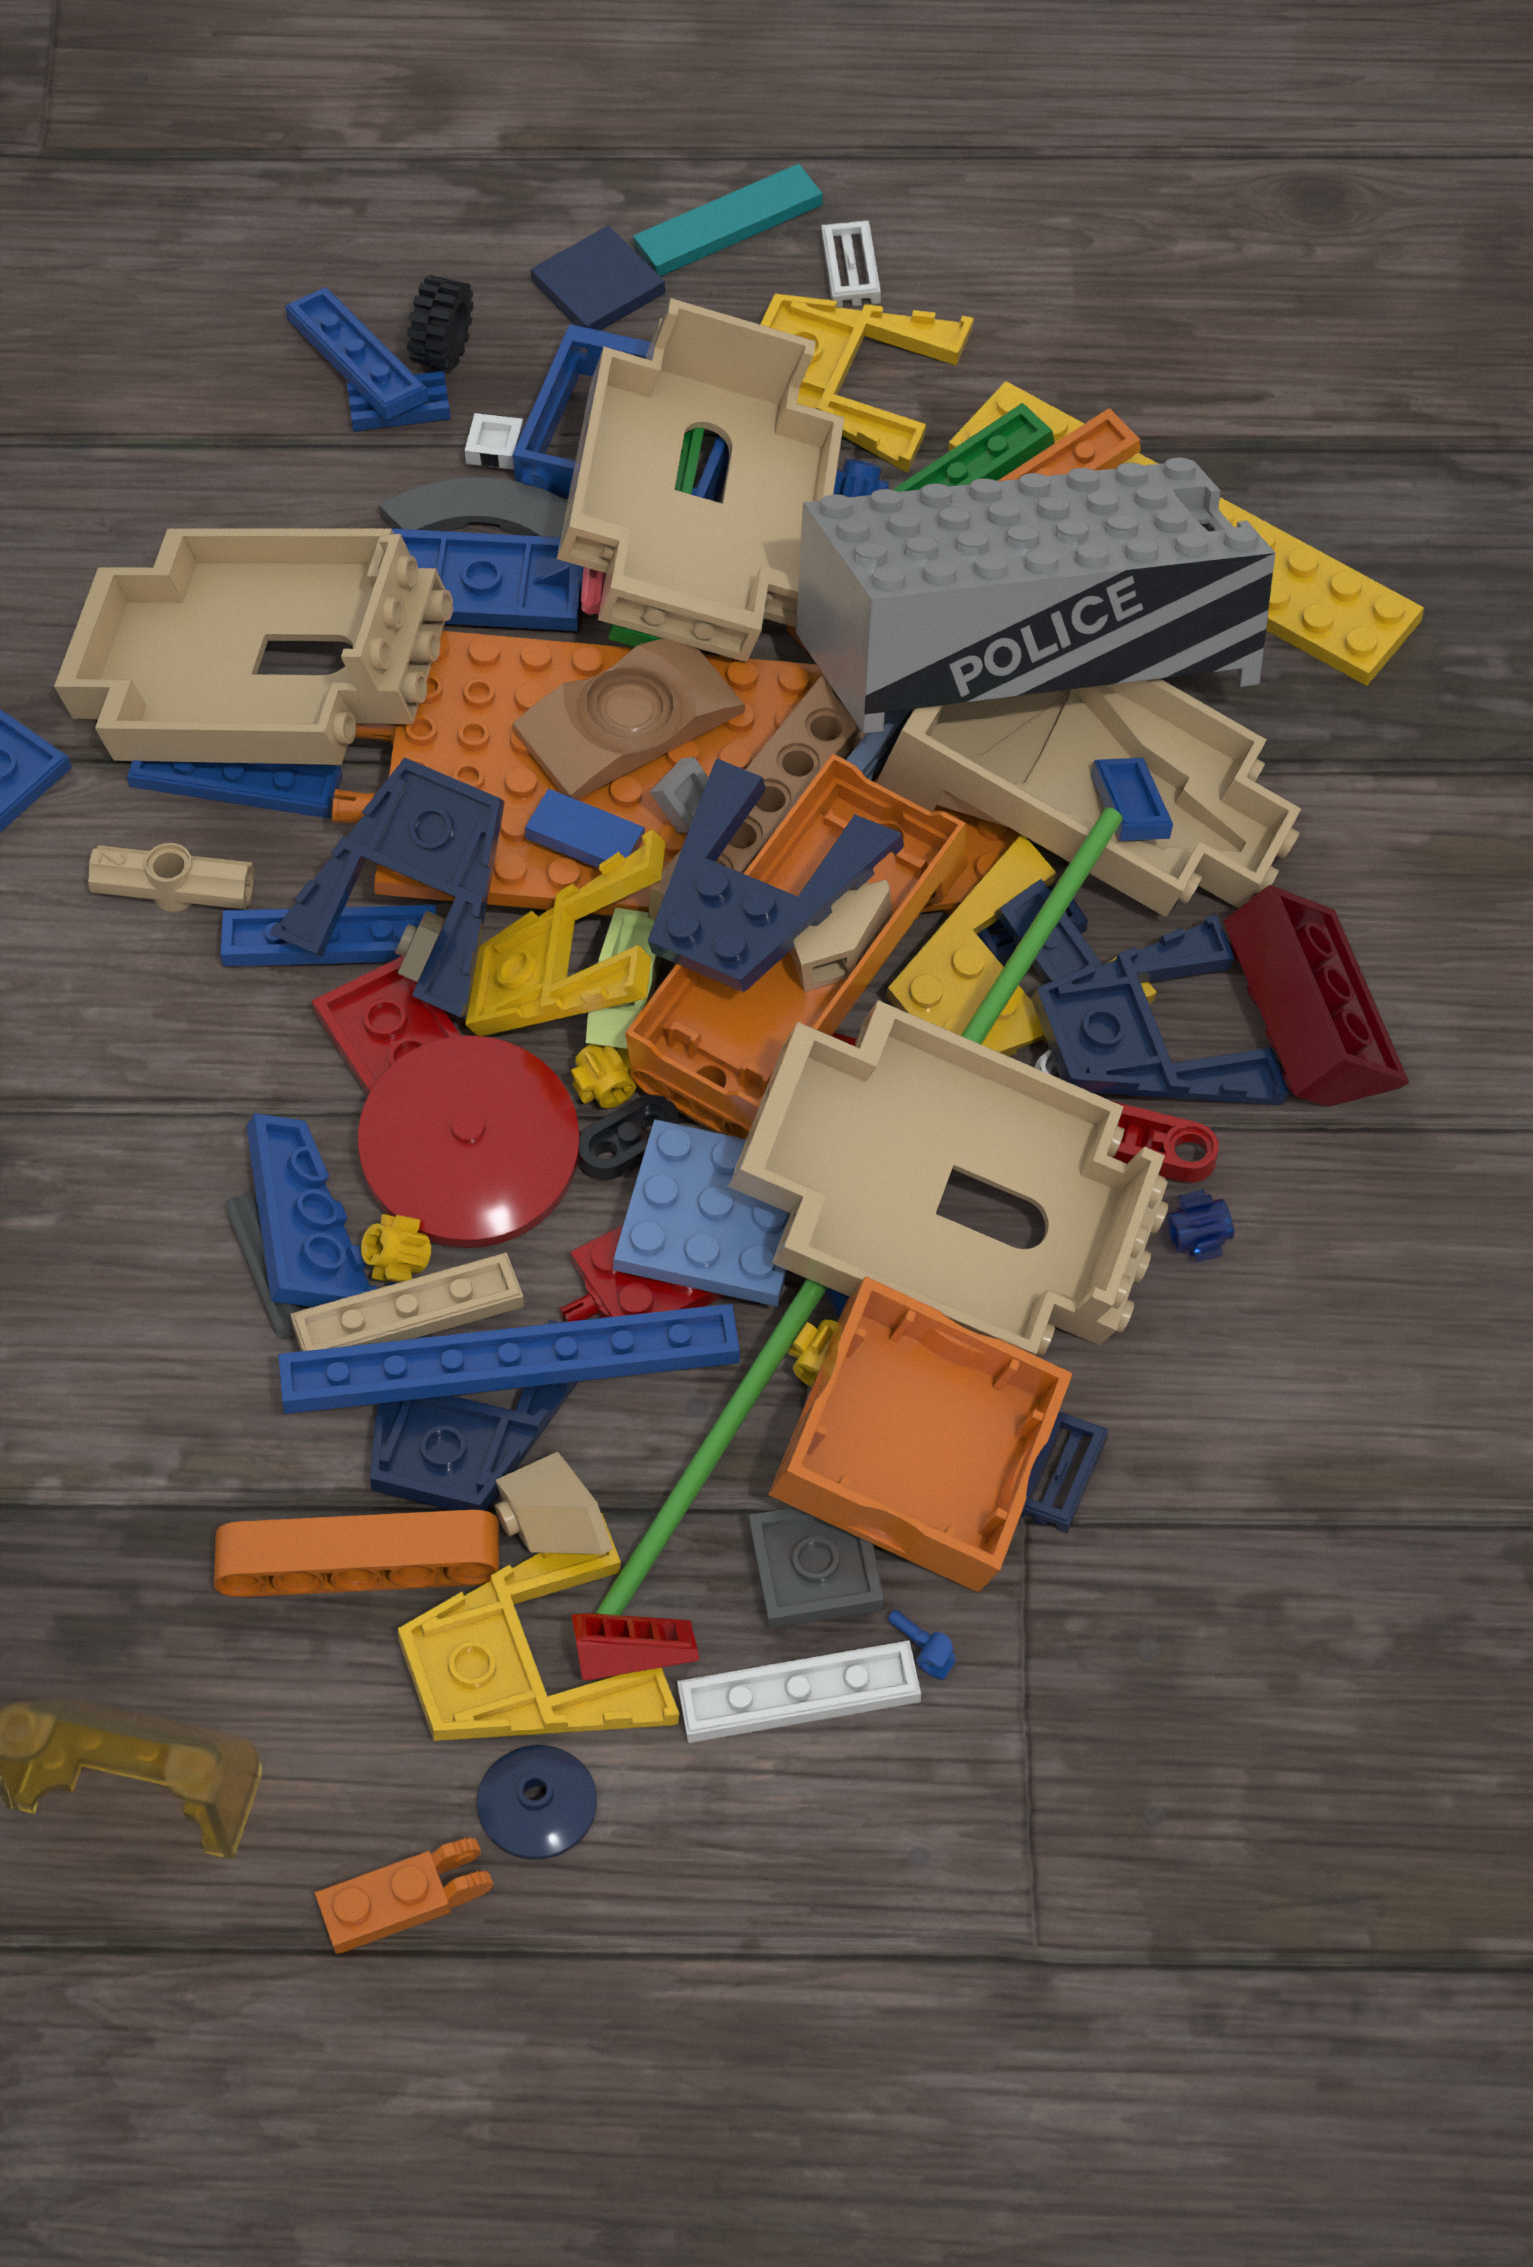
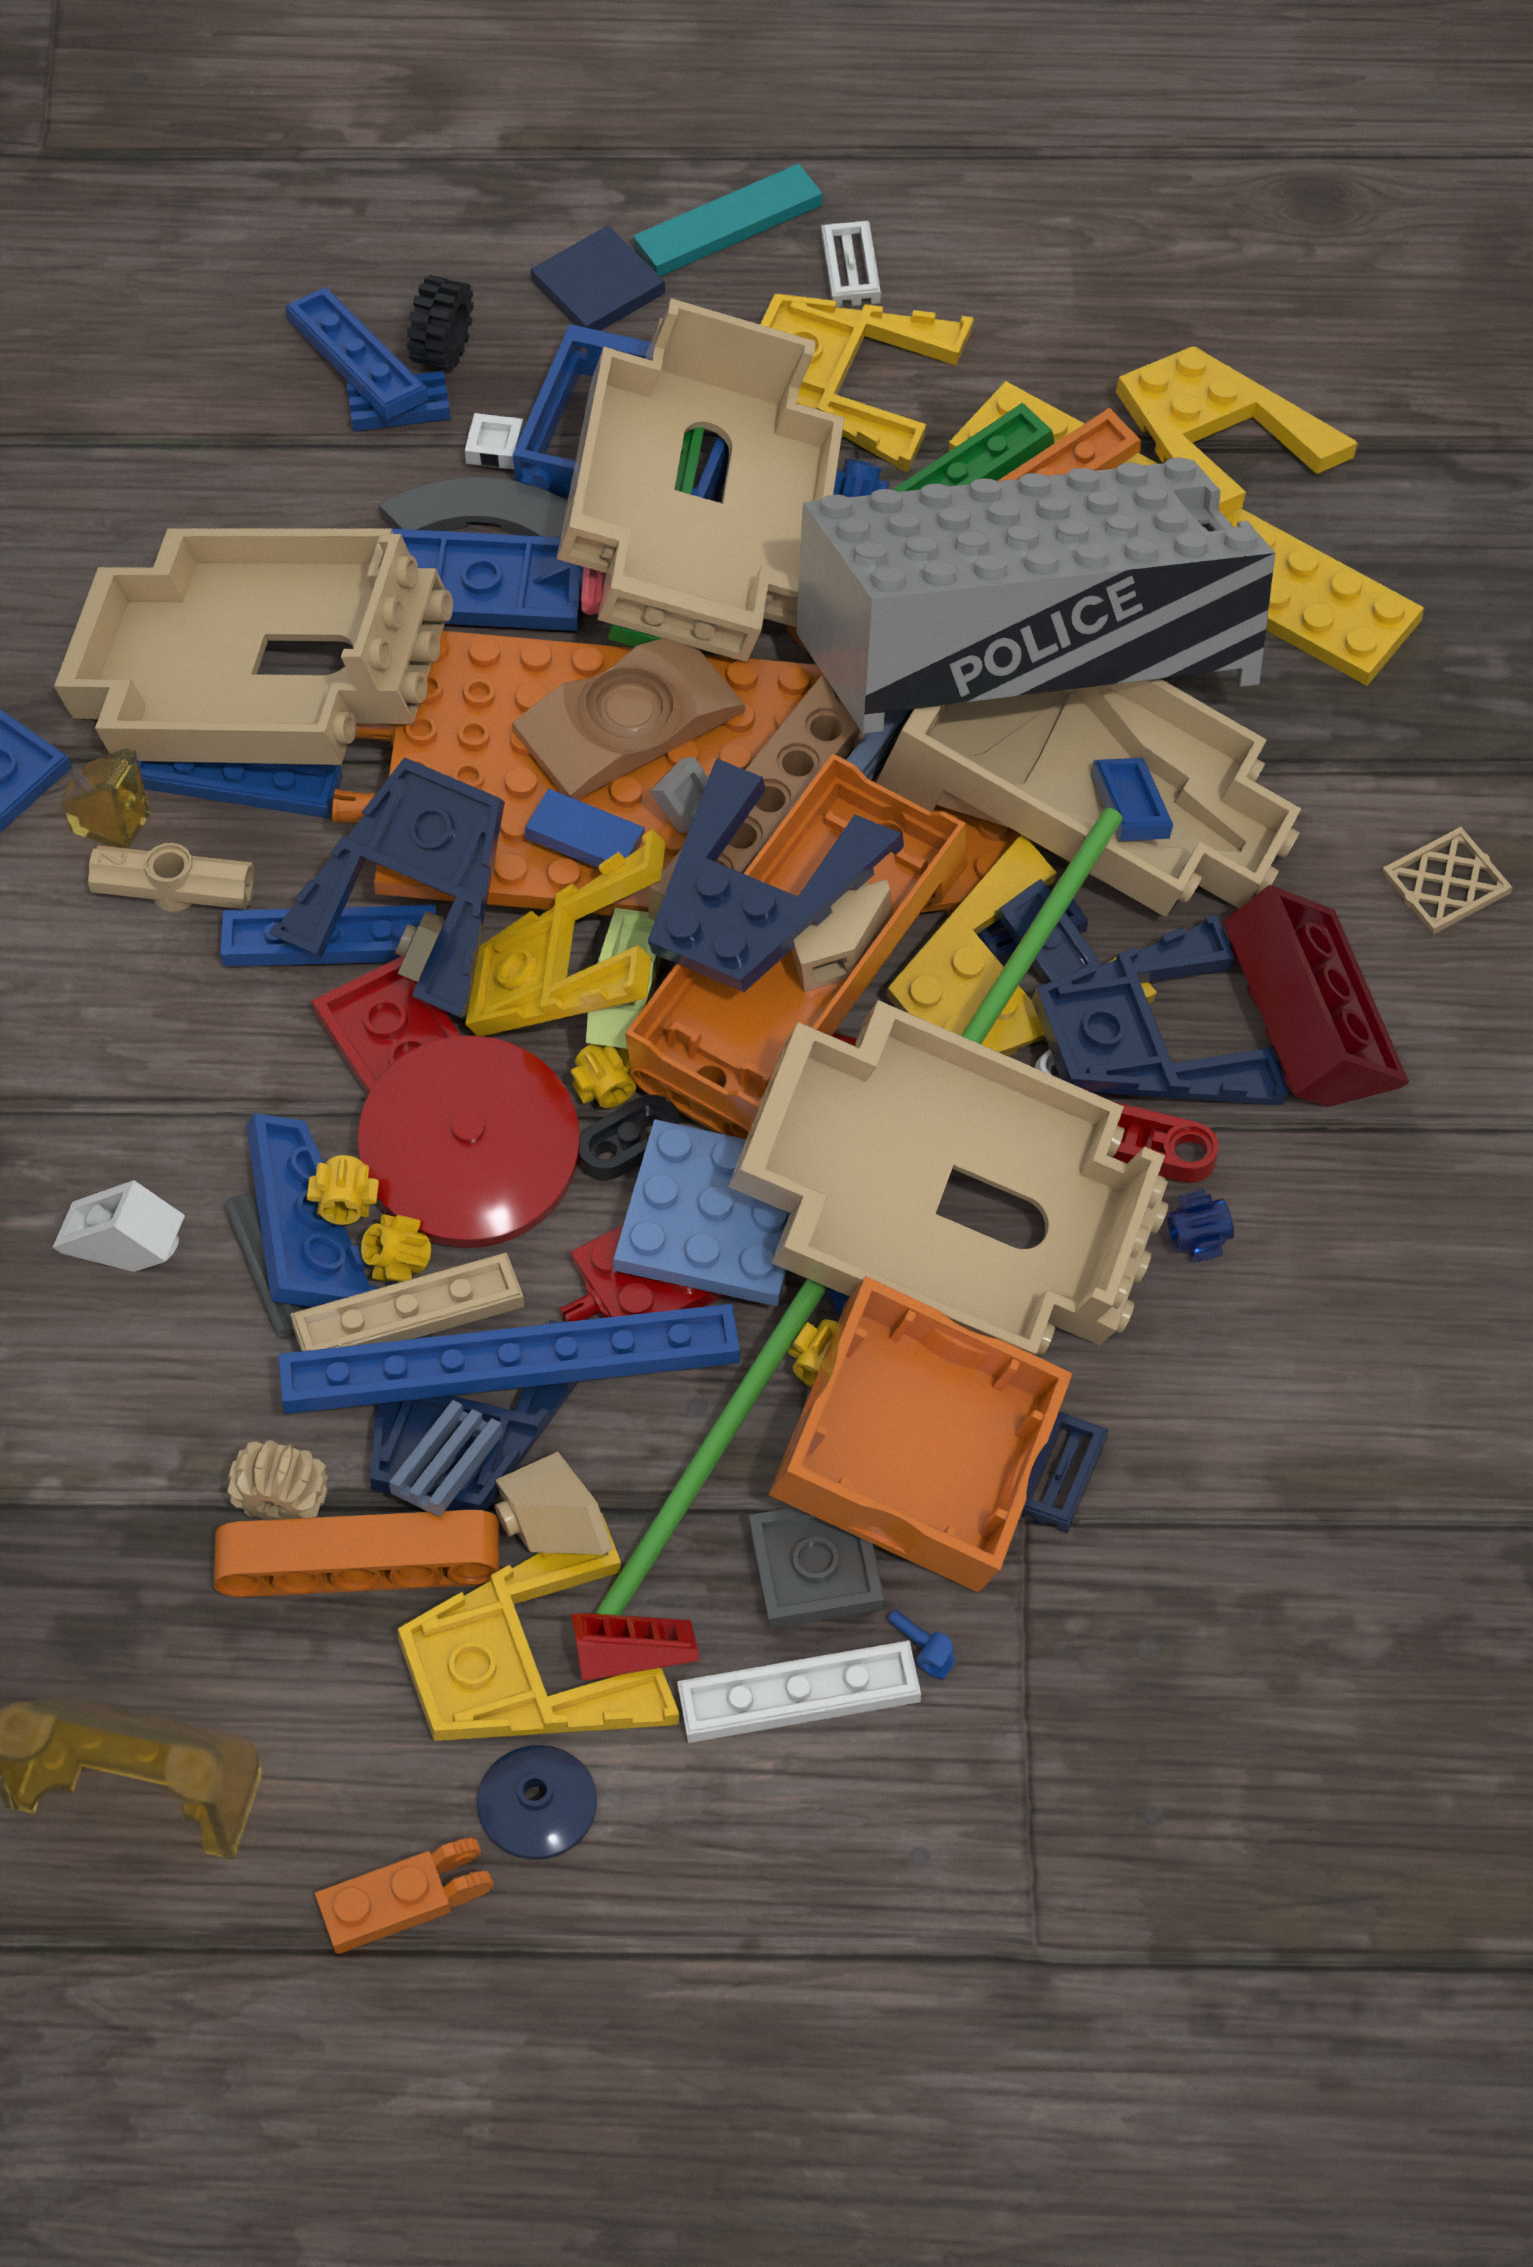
none -> white slope [52,1180,185,1272]
none -> clear yellow slope [62,748,151,849]
none -> tan gear [227,1440,328,1520]
none -> yellow gear [307,1155,379,1225]
none -> sand blue tile [389,1400,503,1517]
none -> yellow wing [1116,346,1358,515]
none -> tan window [1382,827,1512,935]

